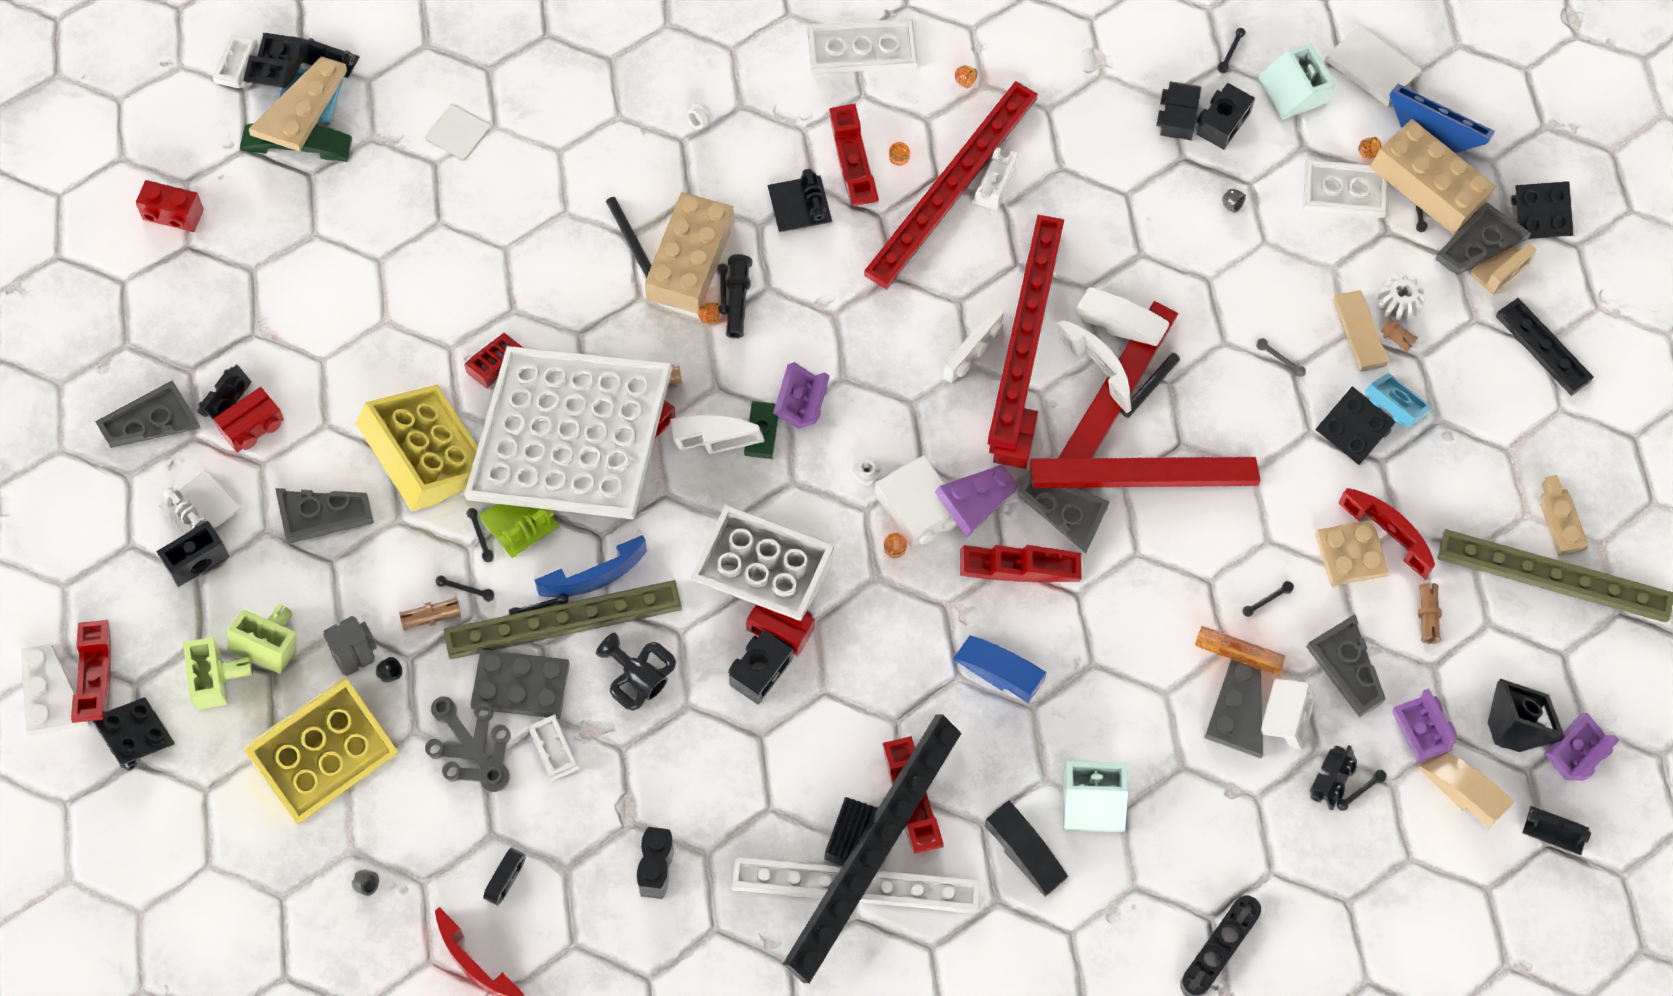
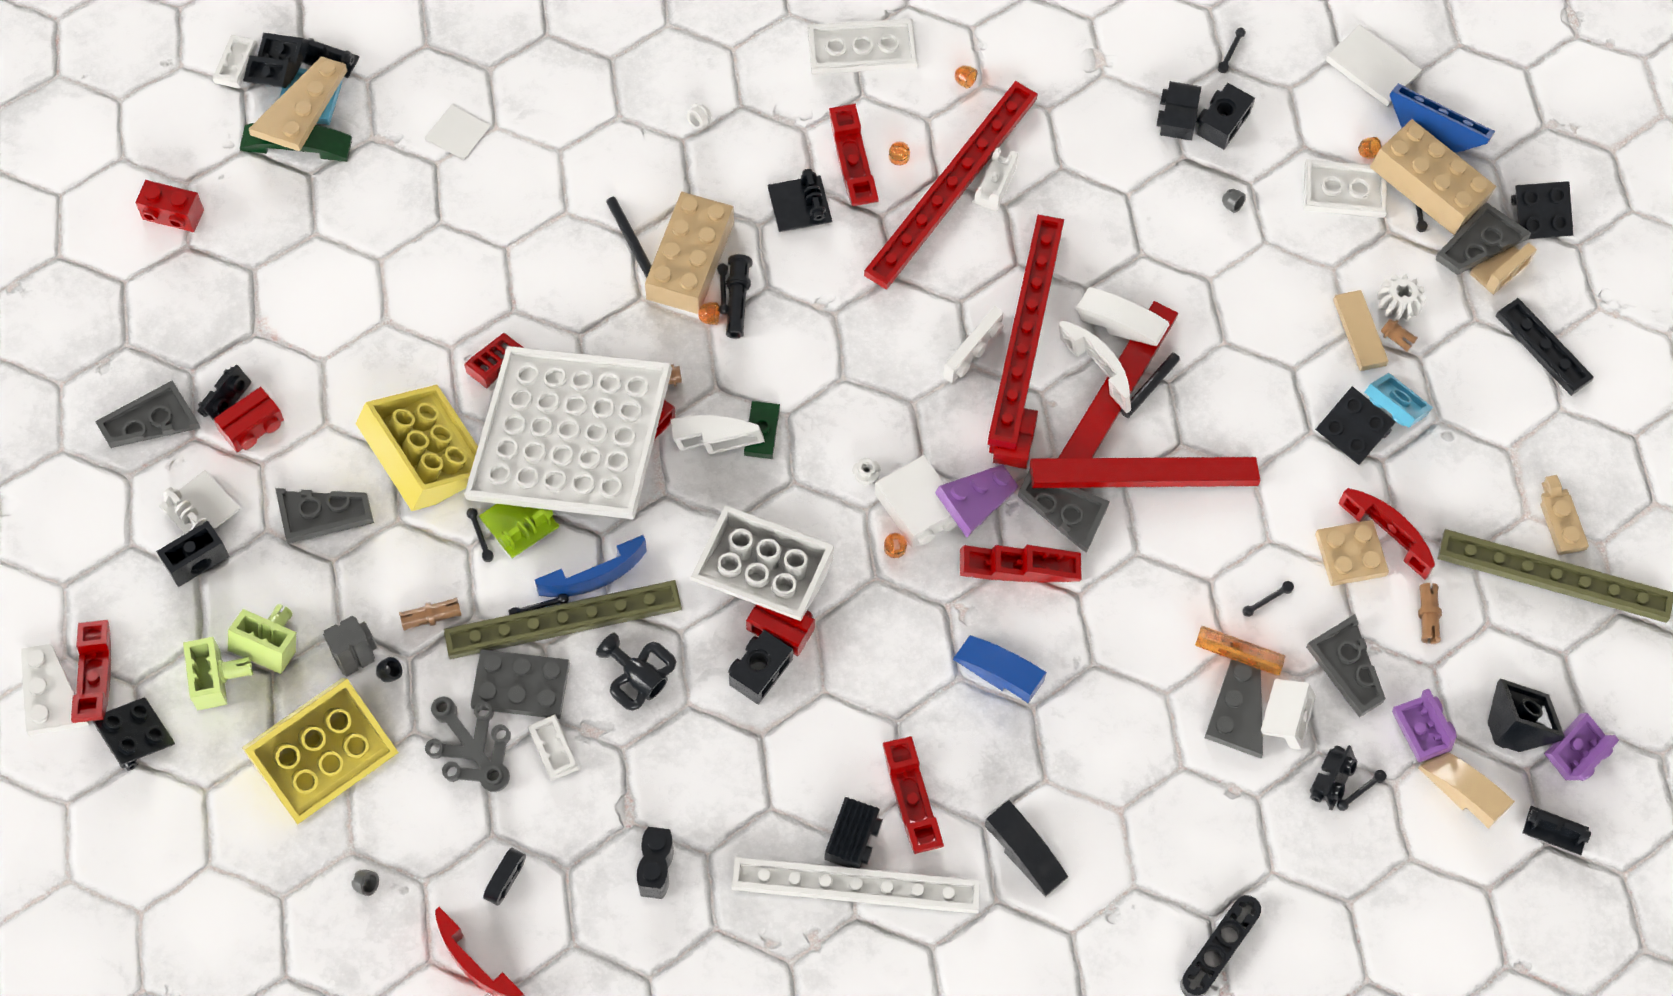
black hinge [435,575,494,602] -> none
medium lavender bracket [773,362,830,429] -> none
black plate [782,714,962,984] -> none
light aqua slope [1063,761,1128,832] -> none
dark grey hinge [1256,338,1306,377] -> none
light aqua slope [1259,43,1336,120] -> none

